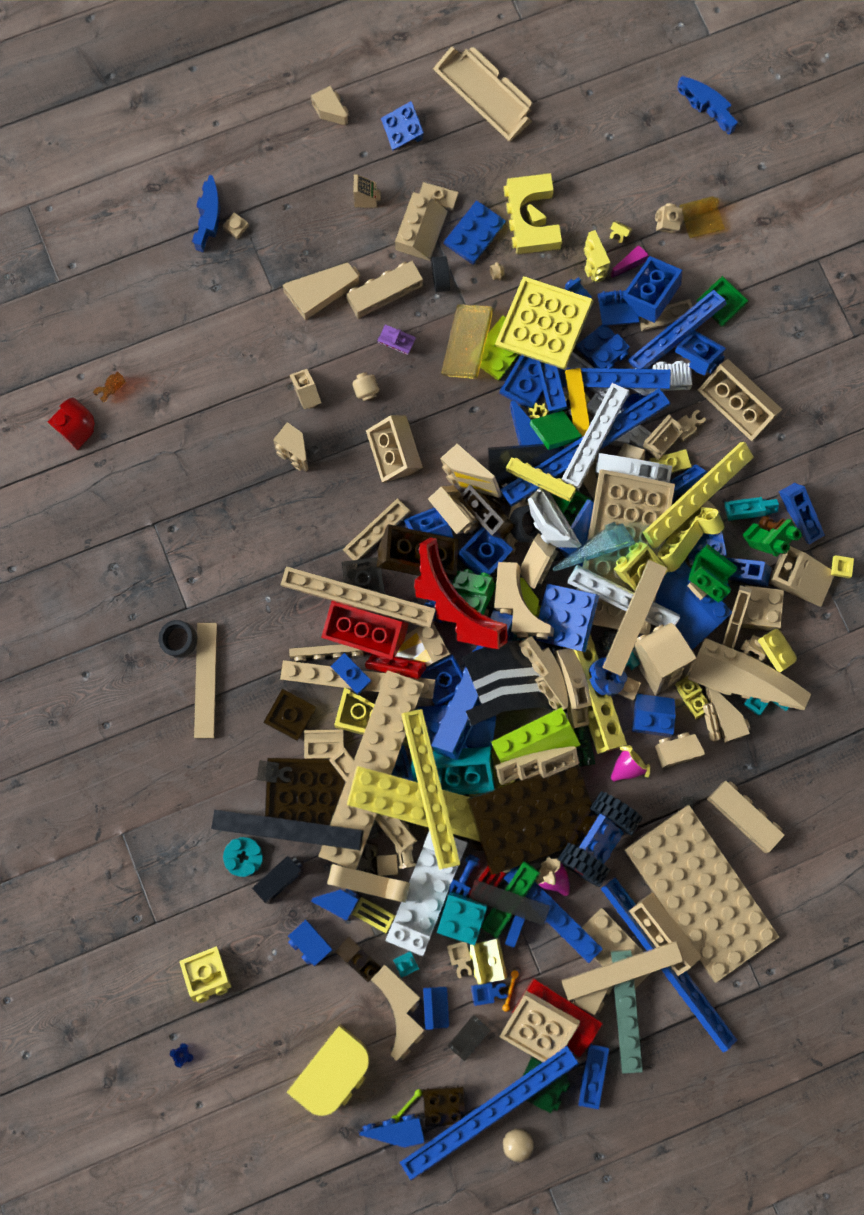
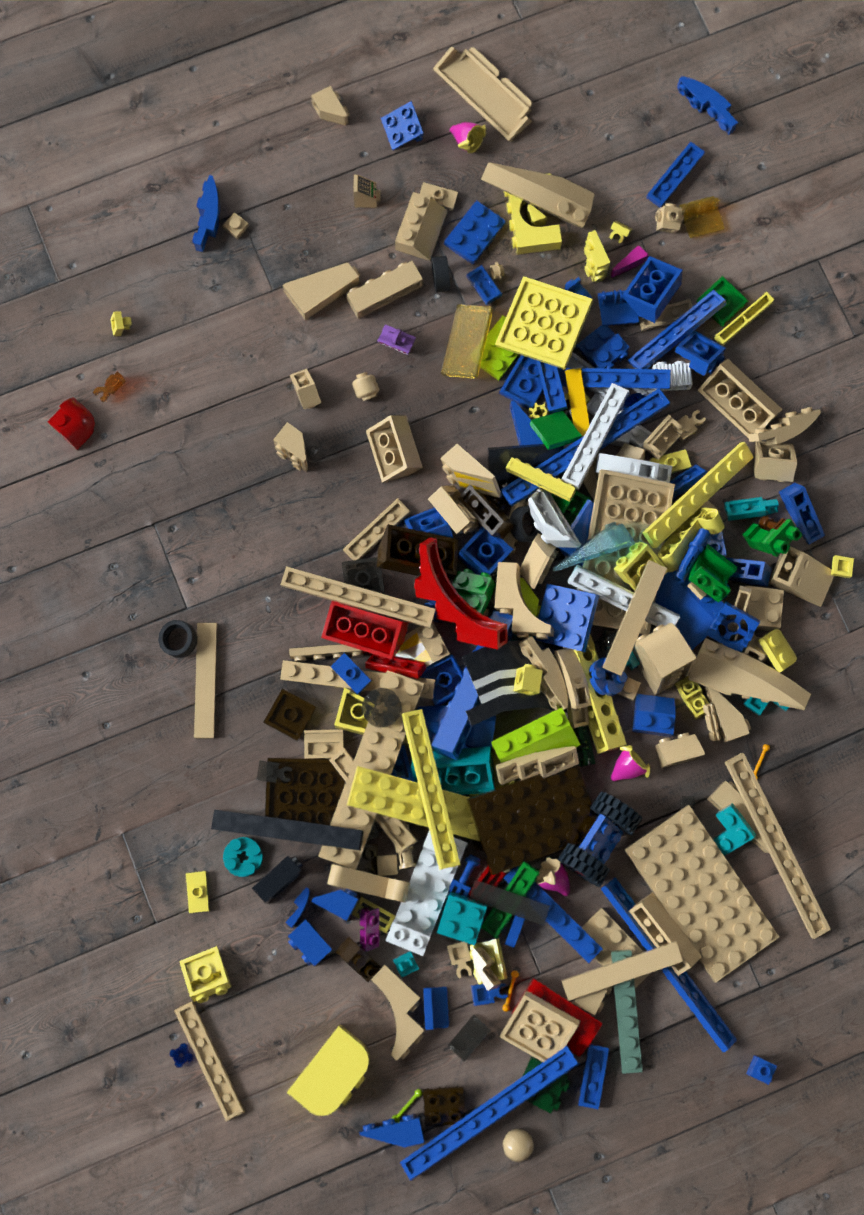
none -> light yellow tile [110,311,132,336]
none -> tan tile [174,1001,245,1122]
none -> light yellow plate [186,871,210,913]
none -> blue slope [286,887,311,928]
none -> magenta hinge [359,908,380,952]
none -> clear smoke plate [362,688,402,728]
none -> hat [450,122,486,153]
none -> blue plate [466,265,502,306]
none -> tan slope [472,947,501,991]
none -> tan wedge [481,162,594,228]
none -> light yellow brick [513,664,543,696]
none -> blue plate [646,141,705,208]
none -> blue pin [673,528,710,583]
none -> blue piece [706,602,760,652]
none -> teal plate [713,803,757,856]
none -> light yellow piece [714,292,774,346]
none -> tan plate [725,753,831,939]
none -> blue brick [746,1056,777,1085]
none -> tan slope [748,407,821,445]
none -> light orange hinge [753,744,770,779]
none -> tan slope [754,441,797,482]

